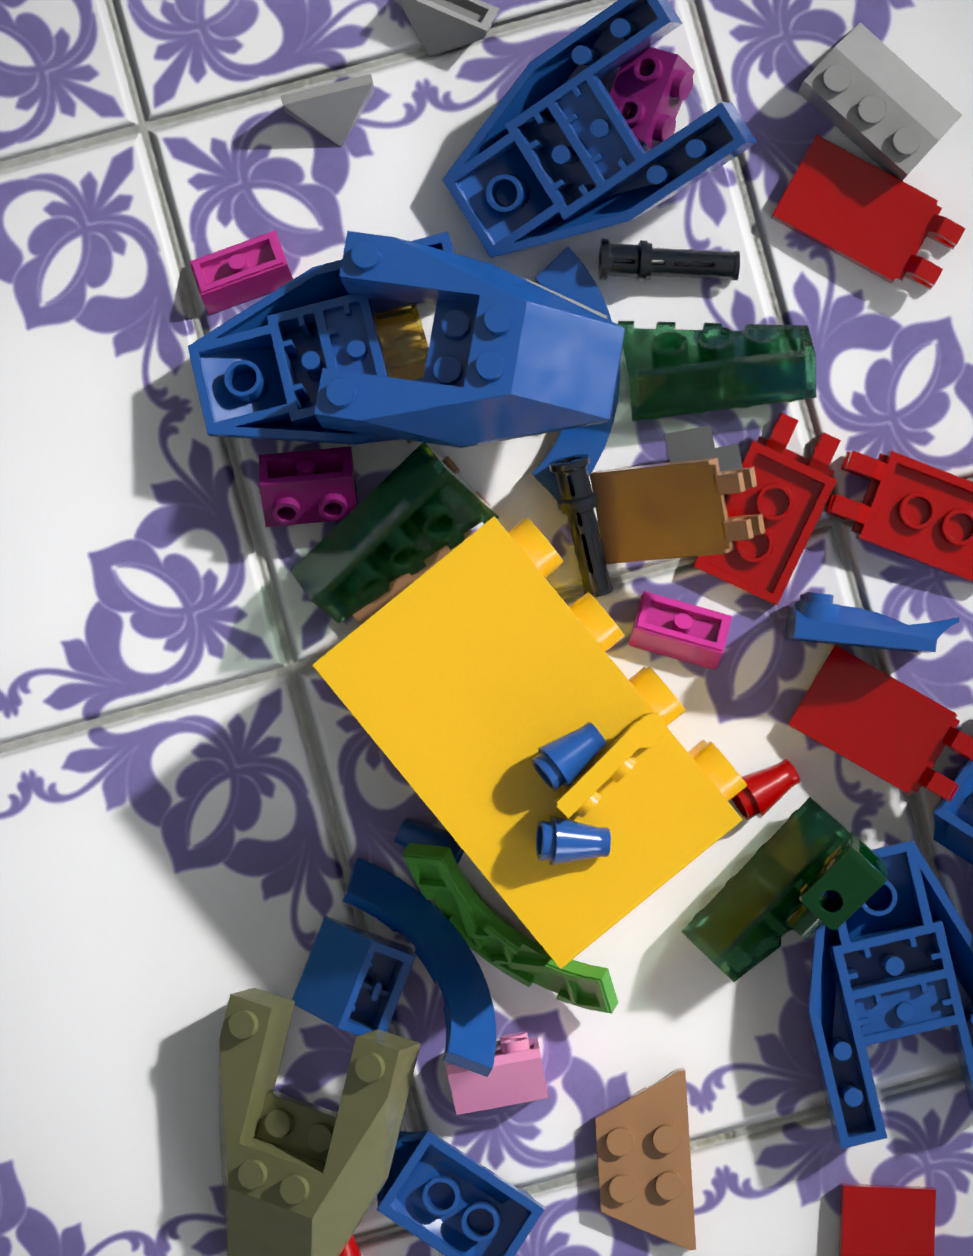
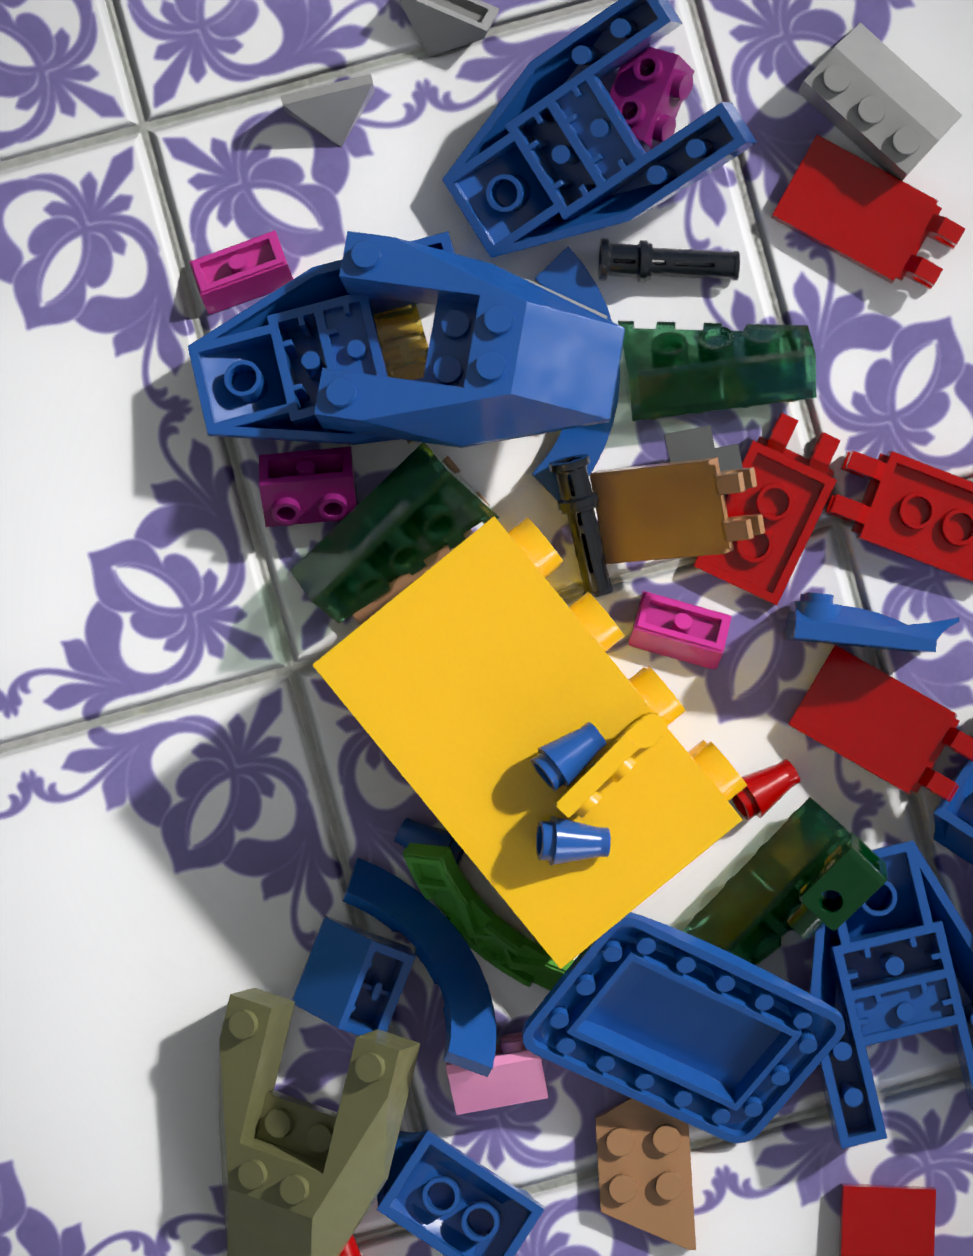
none -> blue wedge [522,912,845,1143]

